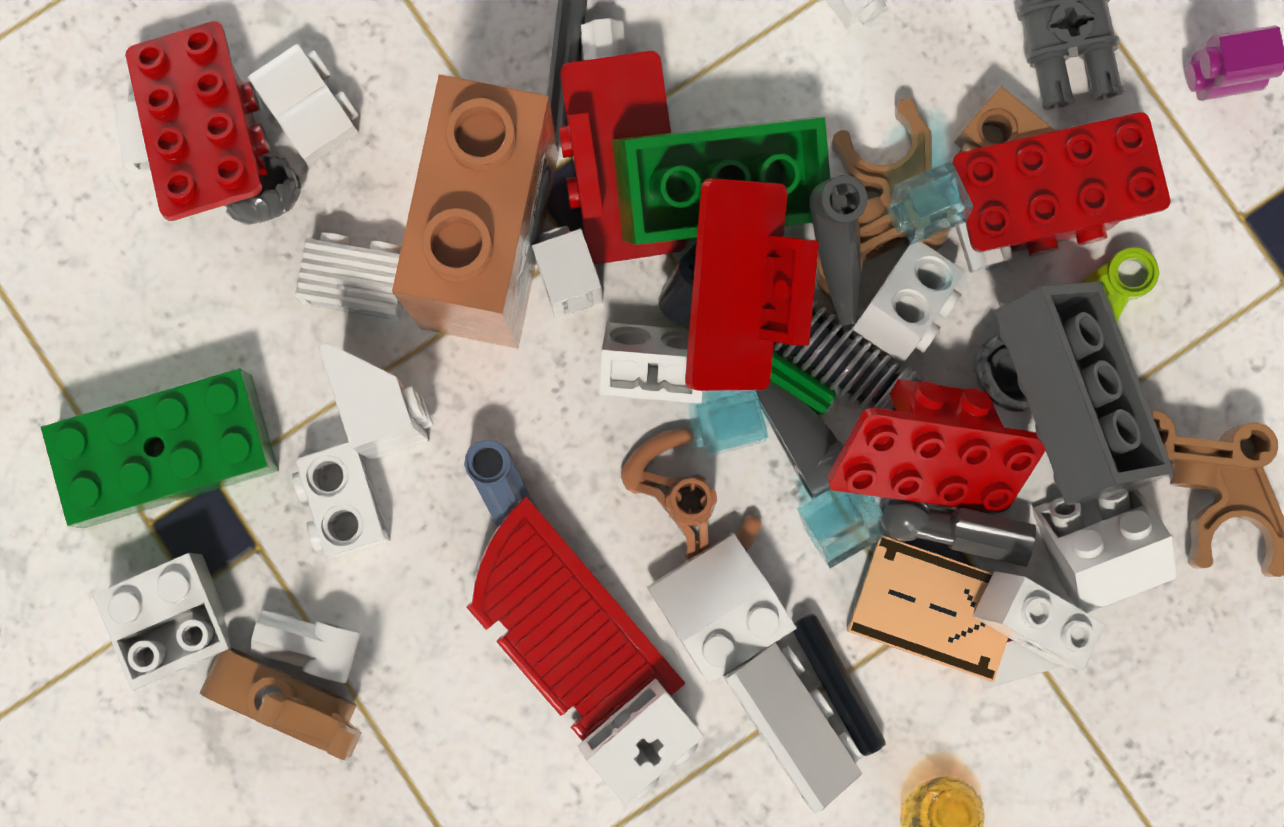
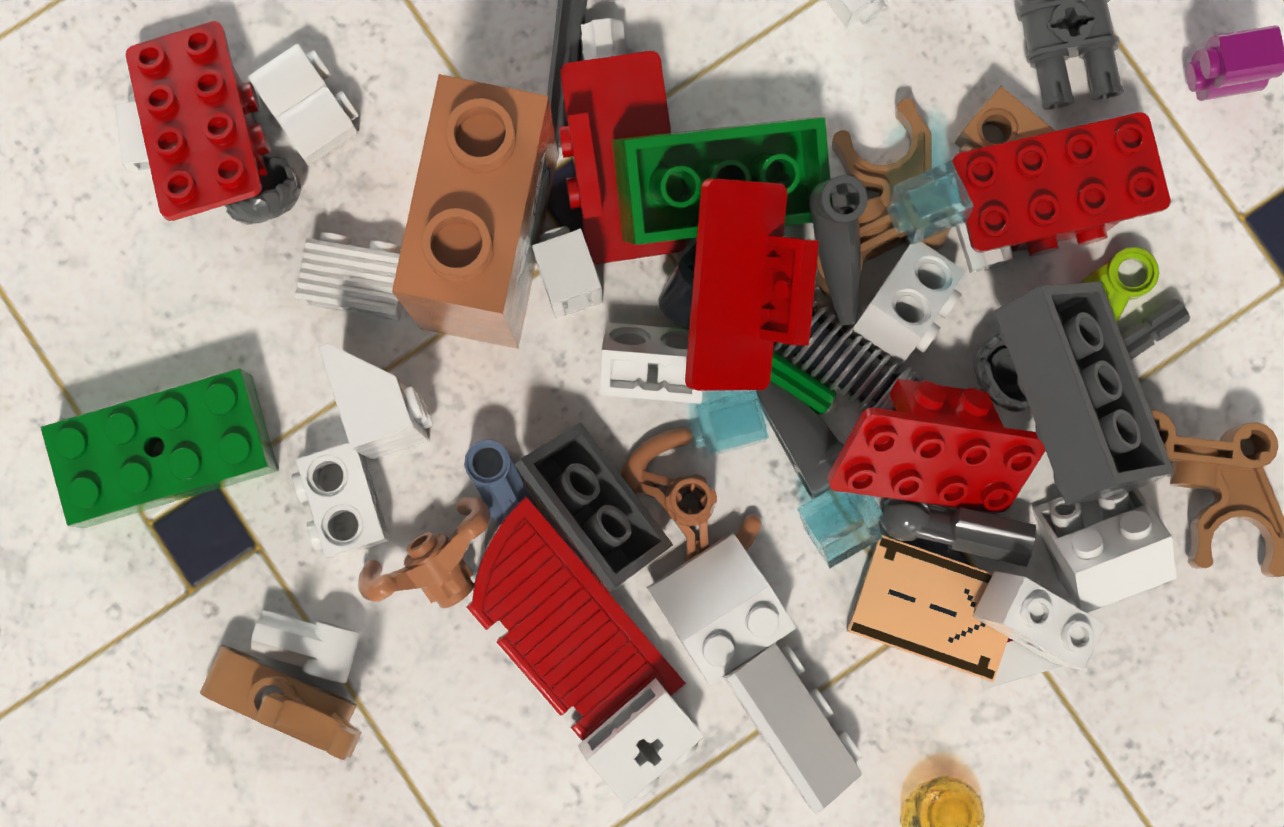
white slope [92,553,231,691] -> none
black axle [793,614,886,756] -> none
none -> nougat piece [358,497,491,608]
none -> dark grey slope [515,422,673,593]
none -> dark grey piece [1121,299,1190,360]

